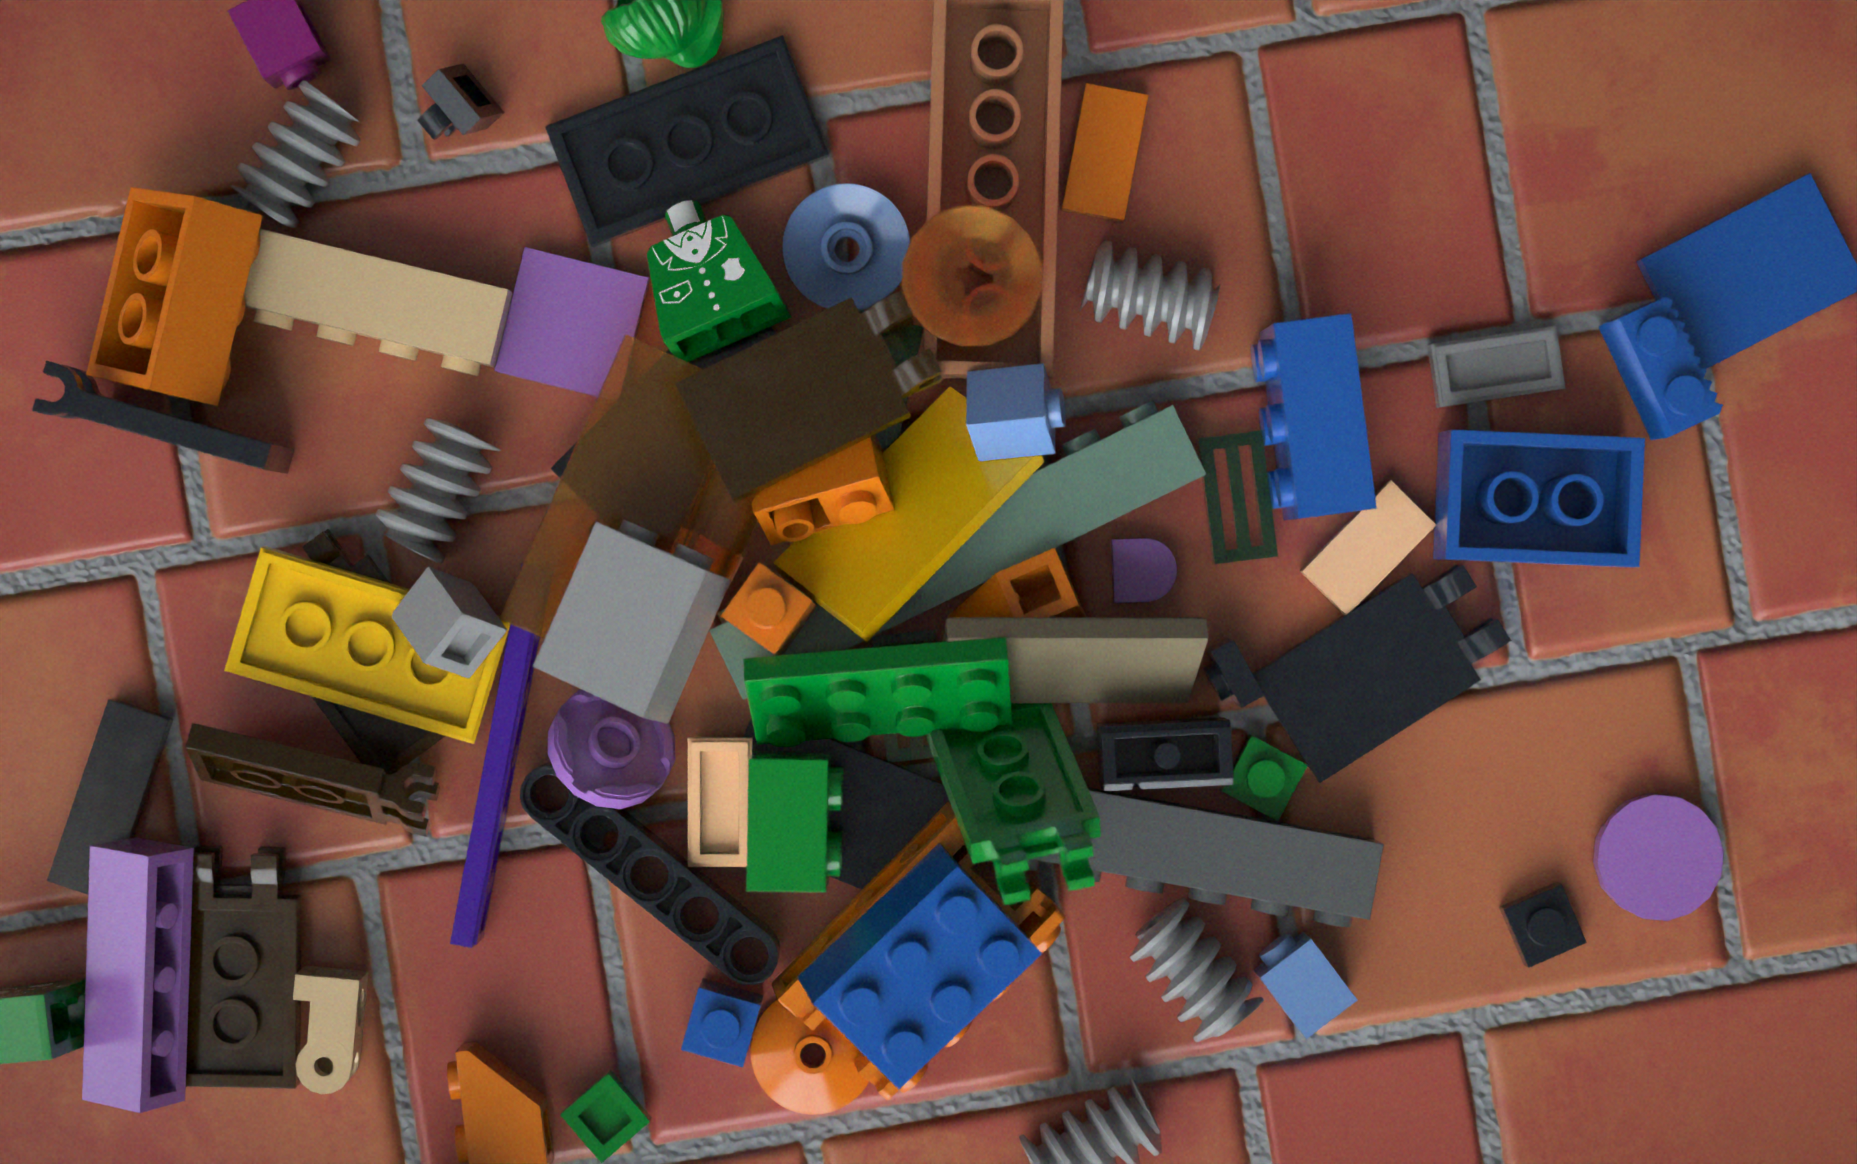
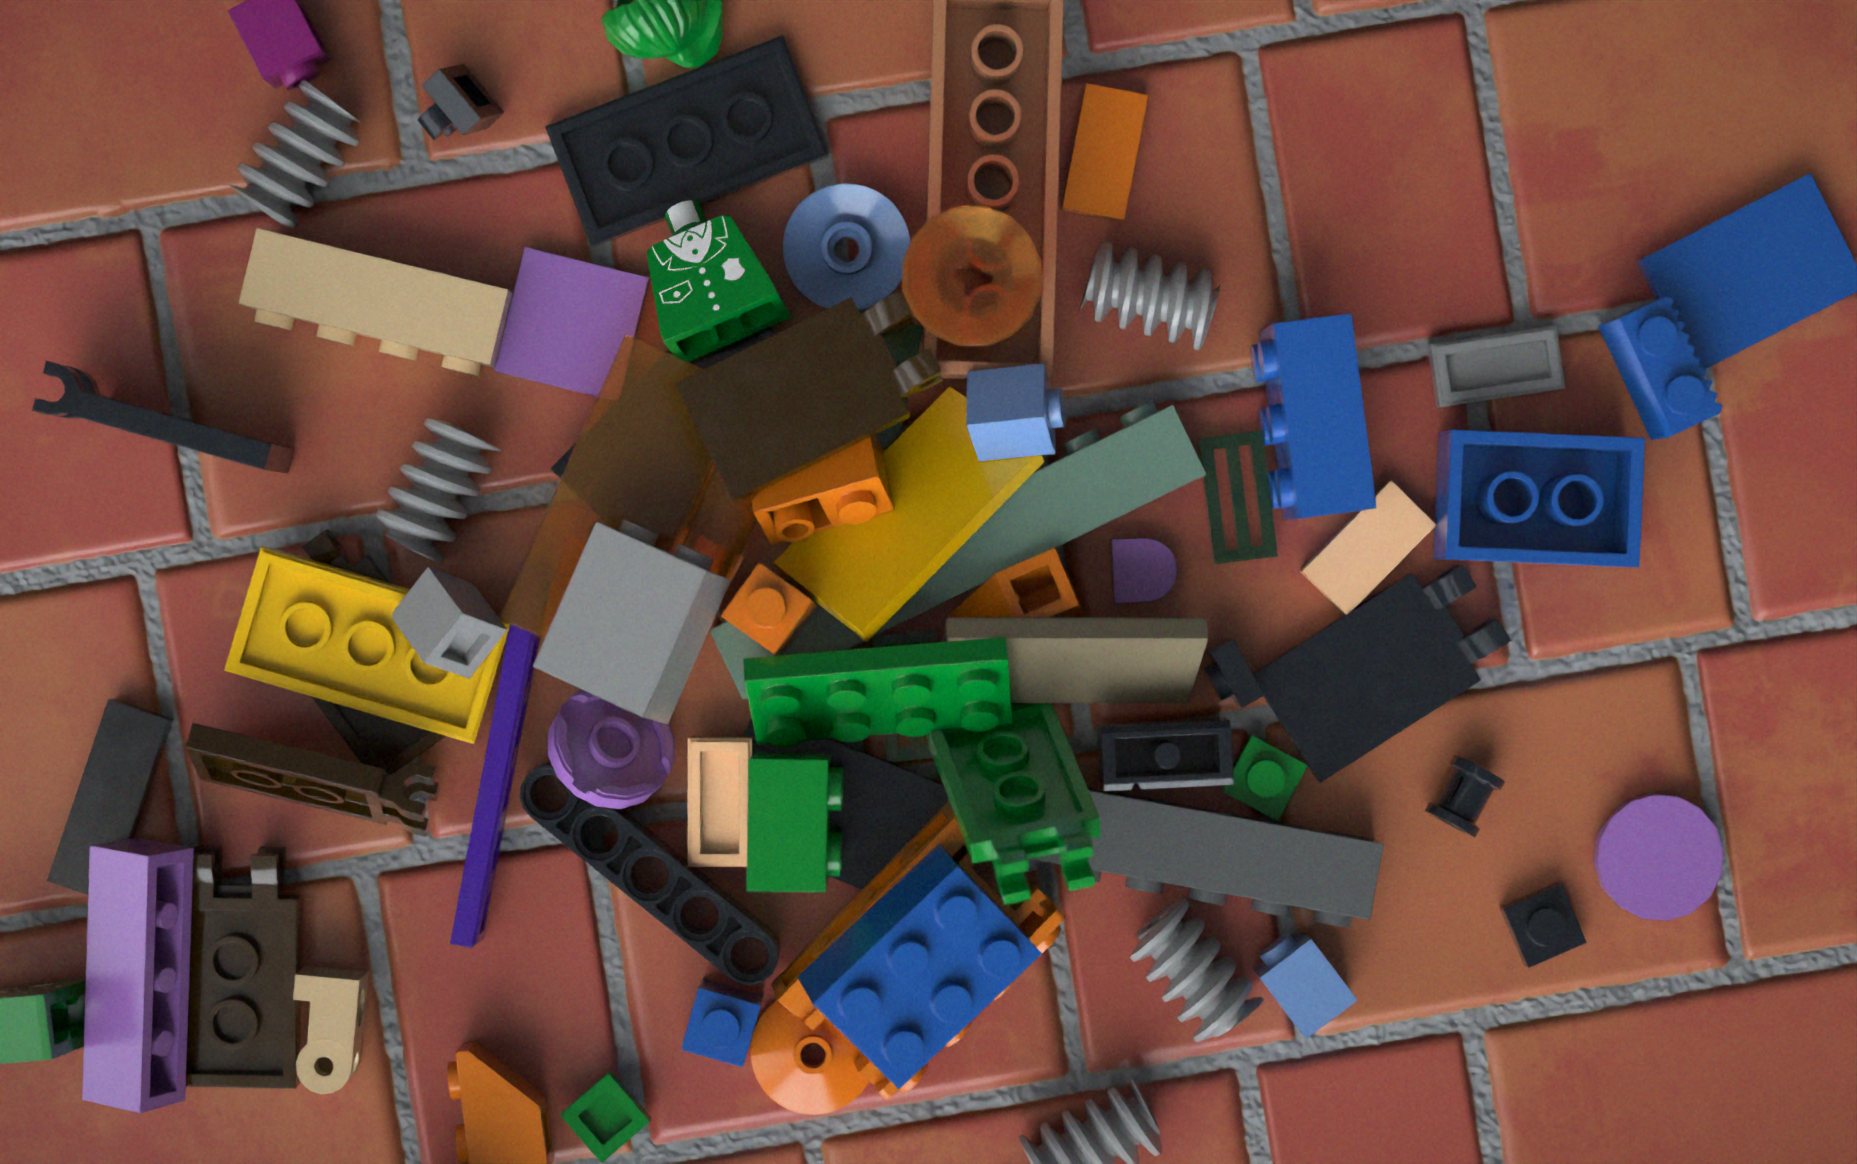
orange brick [86,187,263,406] -> none
none -> black bush [1425,755,1505,838]

